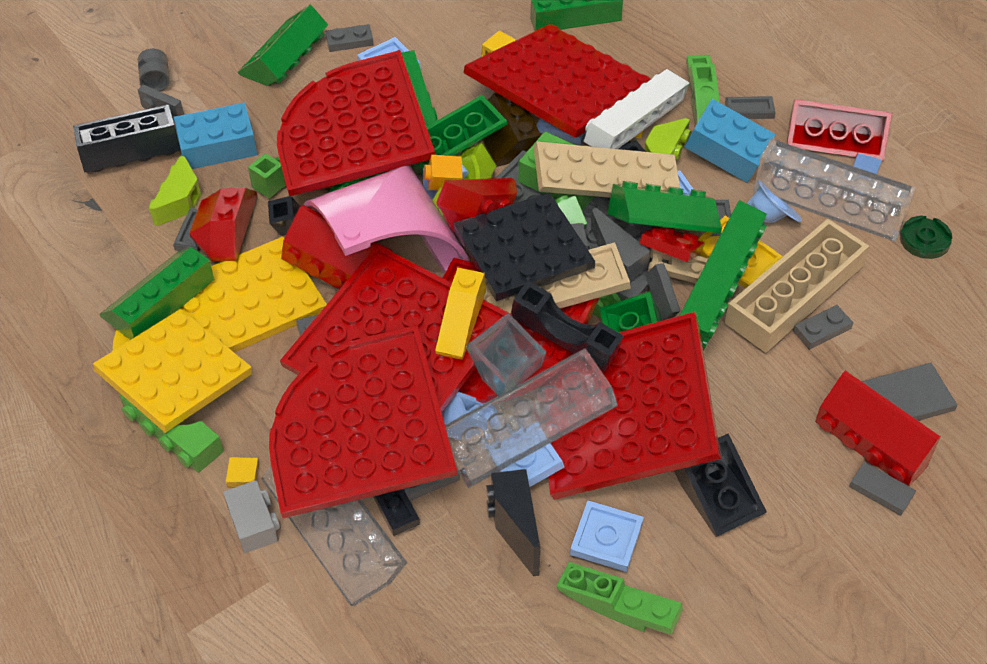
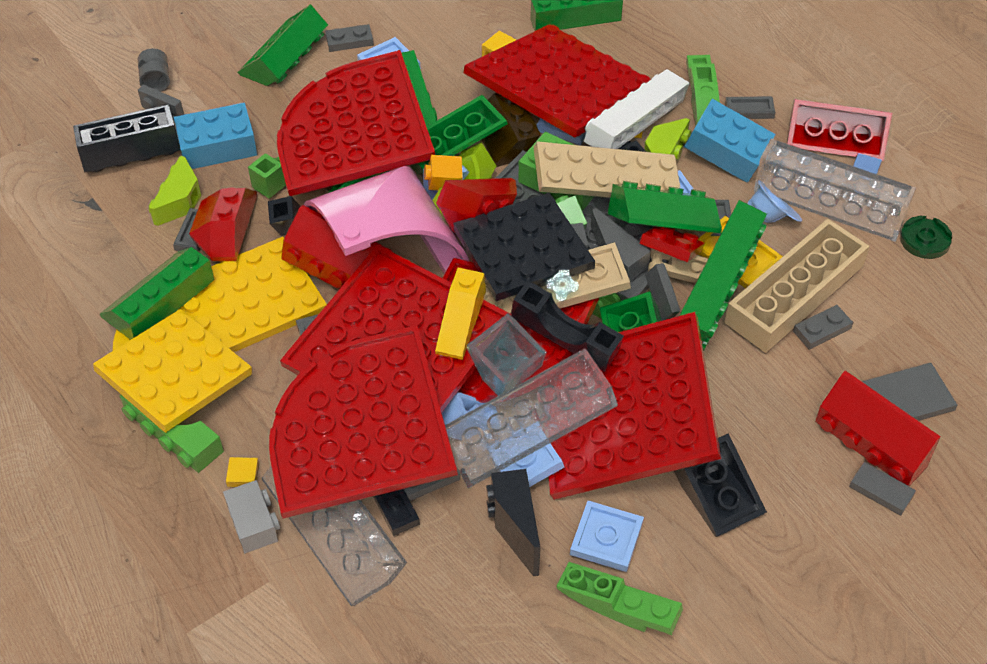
none -> clear light blue plate [546,269,579,301]

